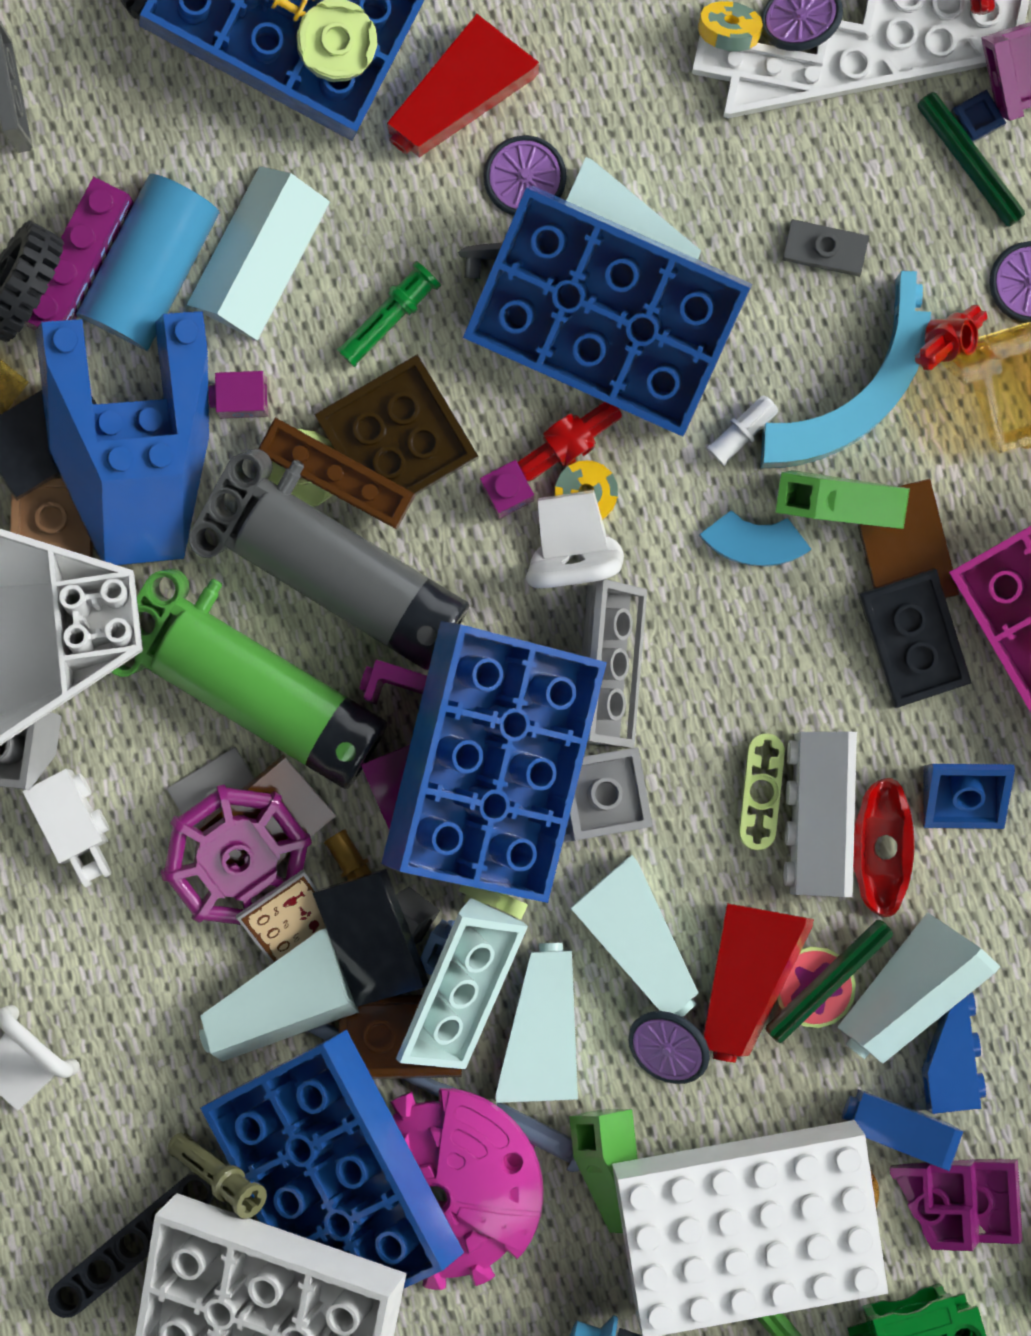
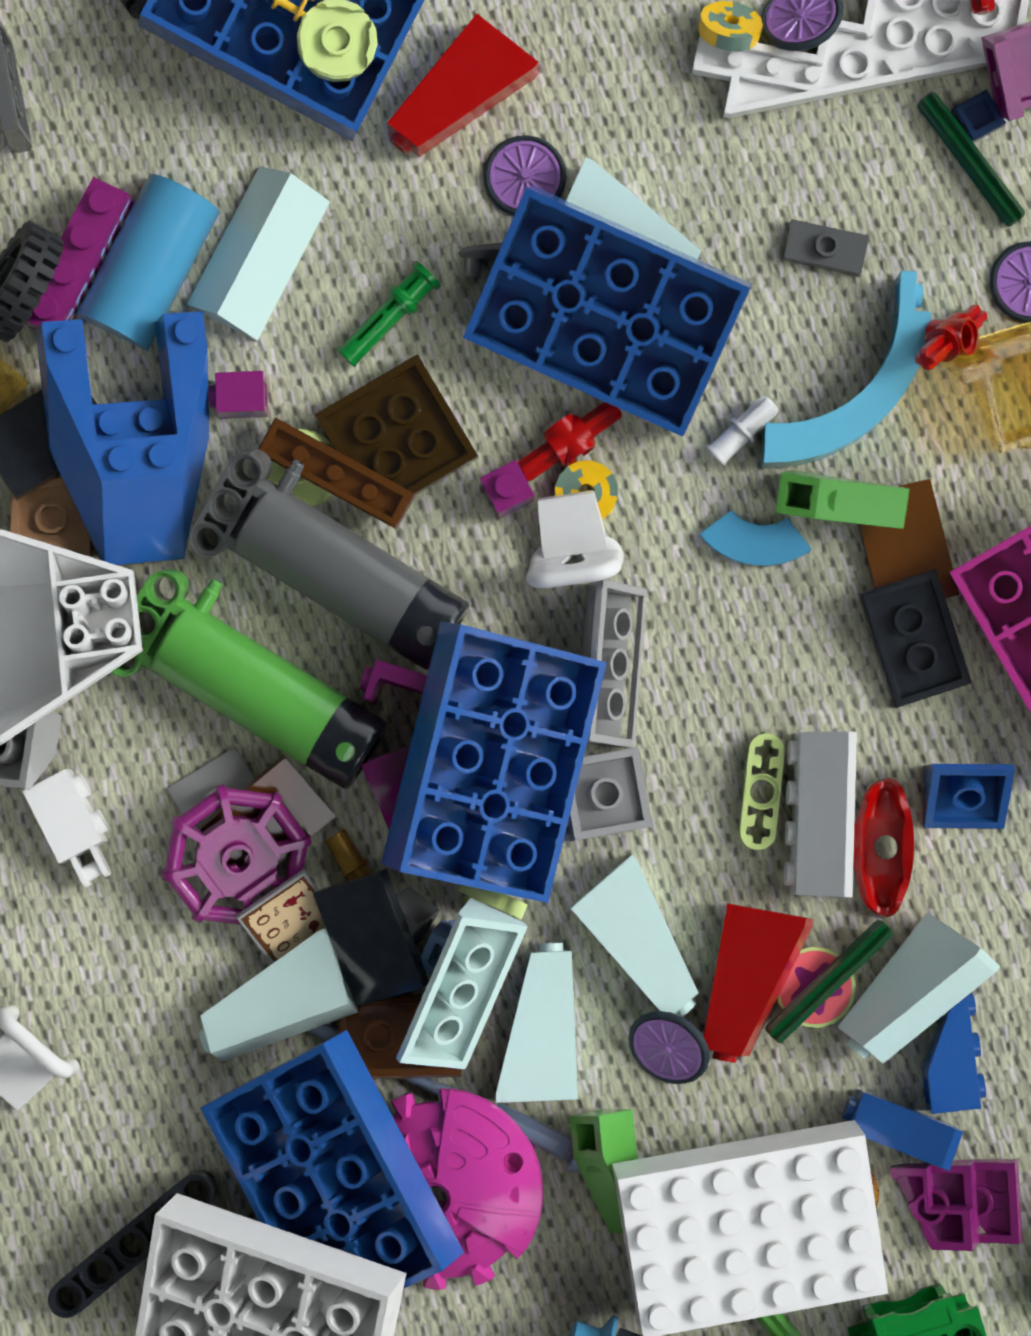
olive pin [167,1132,267,1219] -> none

